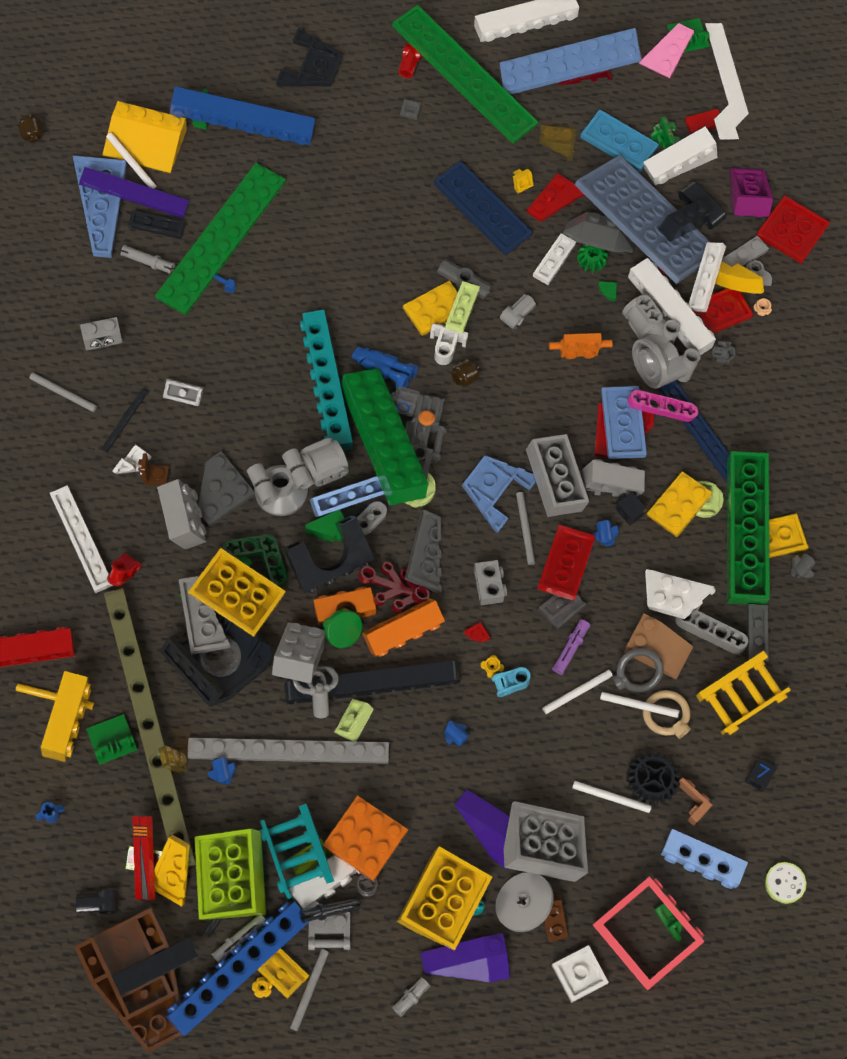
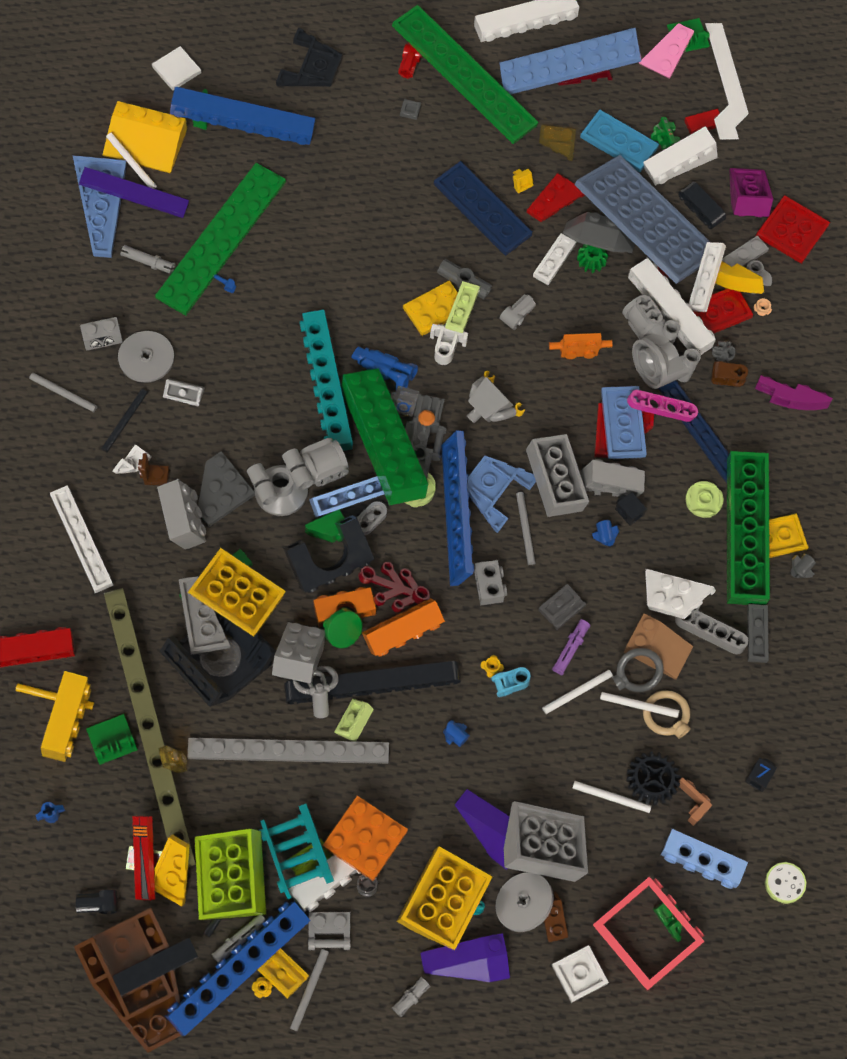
dark brown head [18,115,44,143] -> none
red piece [107,553,141,586] -> none
black tile [128,210,186,239] -> none
blue piece [208,757,236,785] -> none
dark green beam [222,534,287,588] -> none
black pin [299,897,360,923] -> none
dark grey wing [405,510,442,593] -> none
dark brown head [451,359,480,387] -> none
red tile [464,622,490,642] -> none
red plate [537,525,596,601] -> none
green tile [598,281,617,301] -> none
yellow plate [647,471,713,537] -> none
black brick [658,199,713,242] -> none
yellow fence [696,651,791,735] -> none
none -> light grey piece [118,331,174,382]
none -> white tile [152,46,201,90]
none -> blue plate [442,430,474,586]
none -> light grey torso [467,371,525,423]
none -> reddish brown piece [711,361,748,387]
none -> magenta slope [755,376,833,410]

